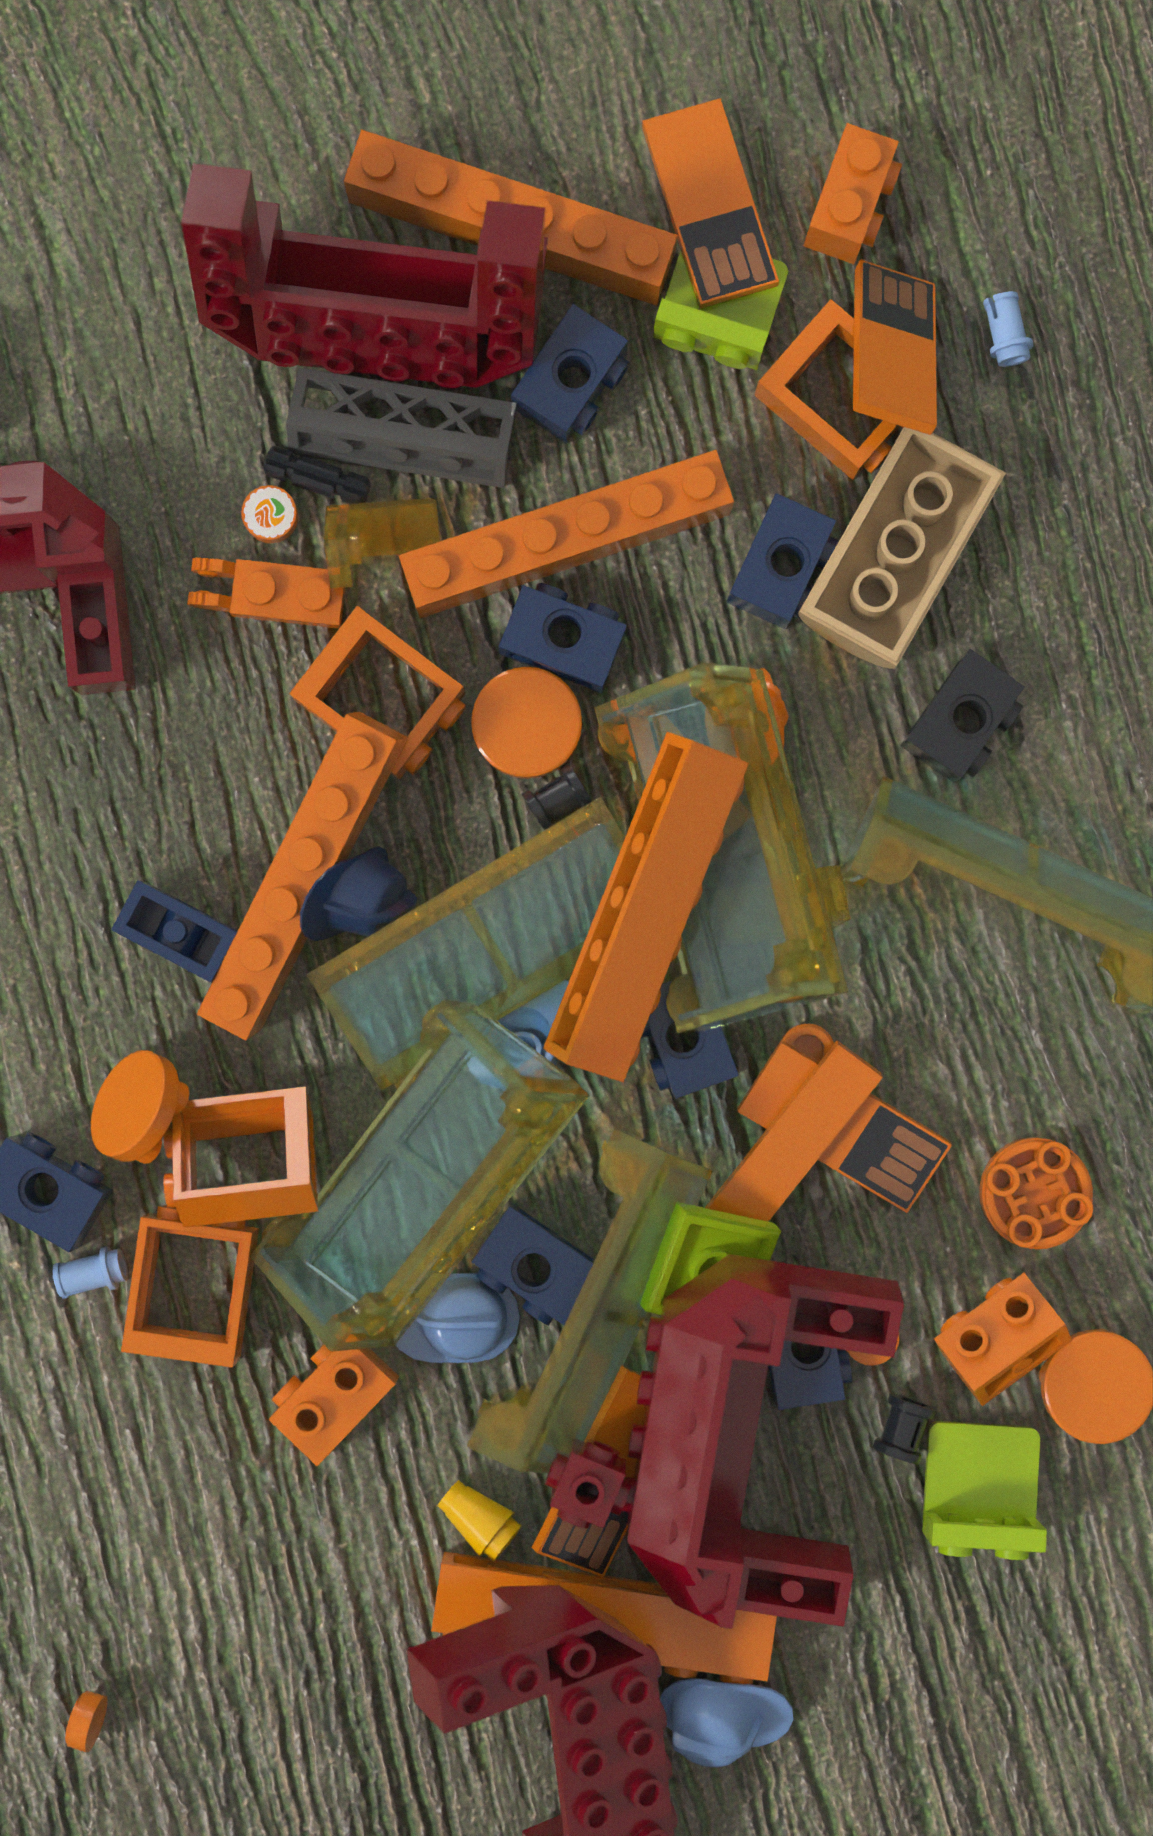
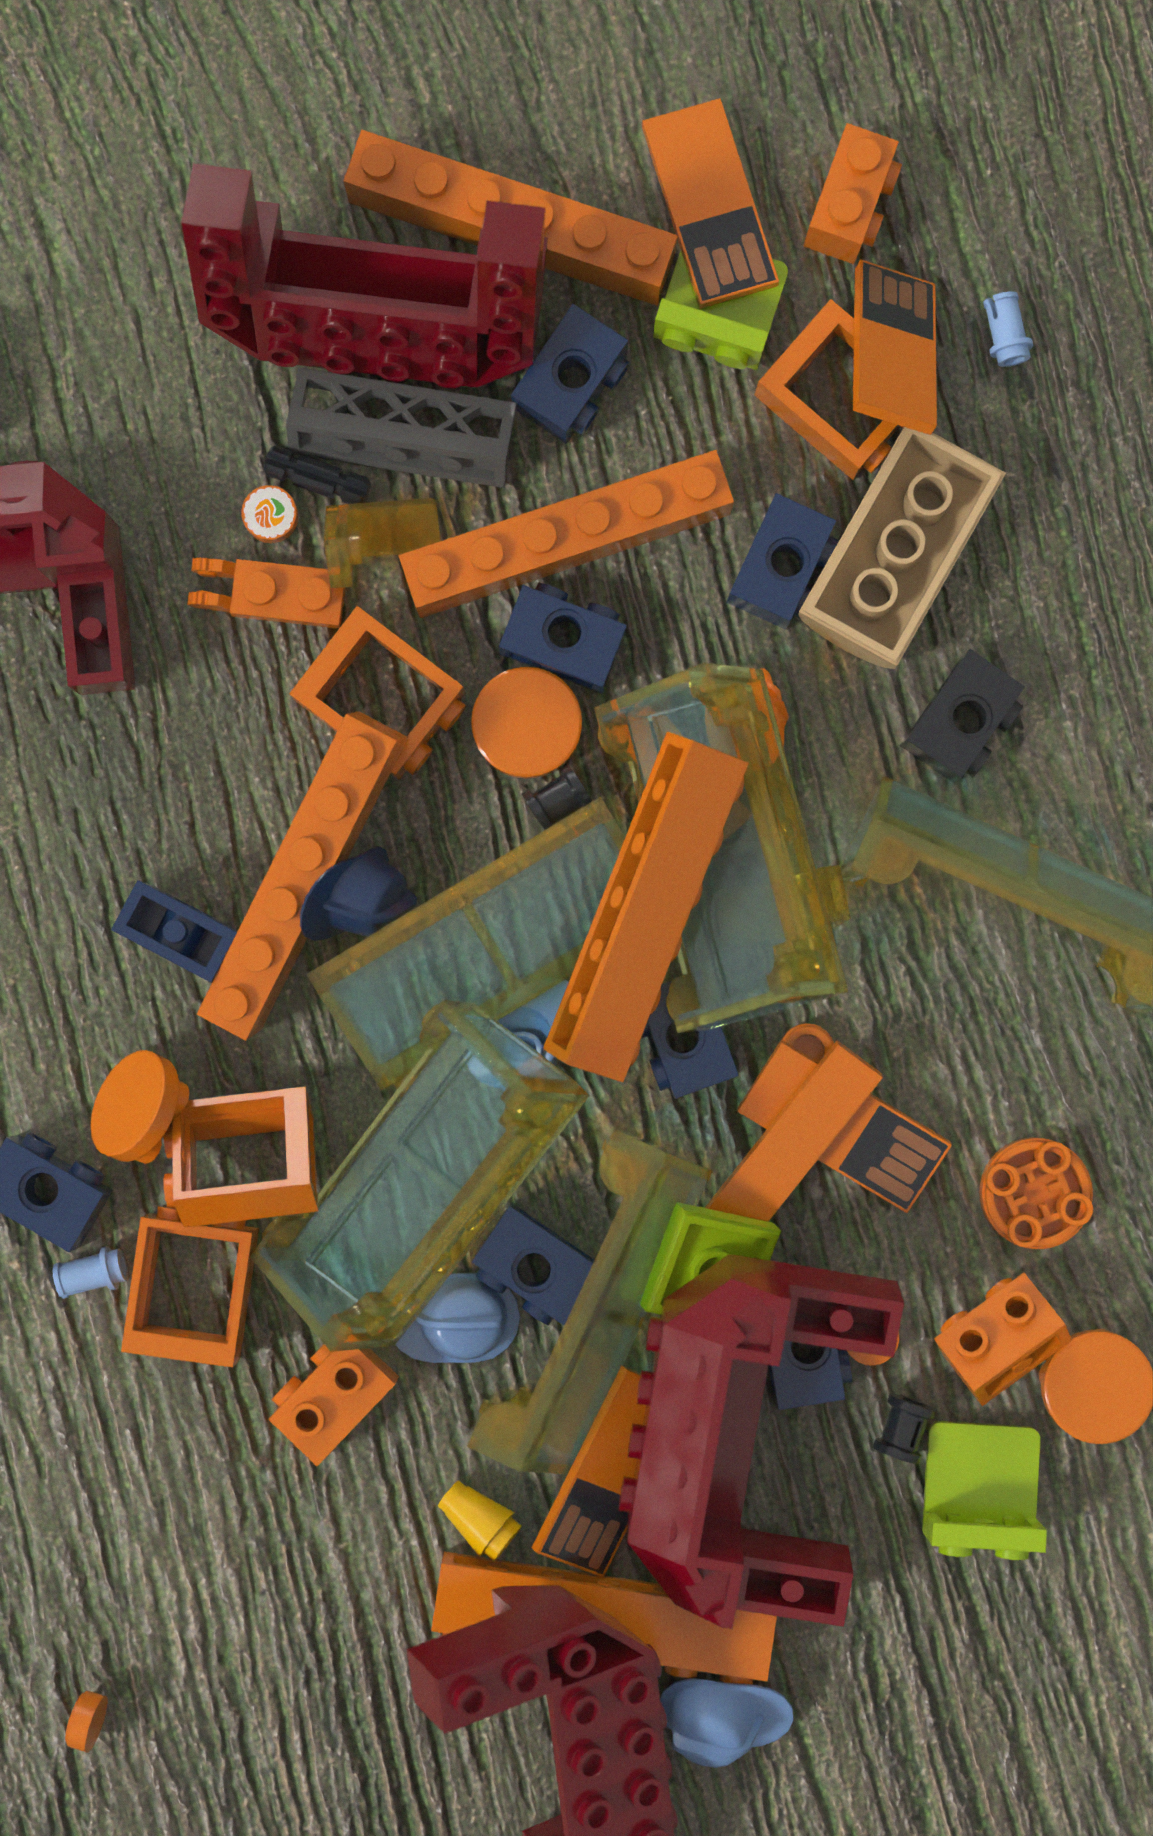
dark red brick [544,1438,632,1529] -> none

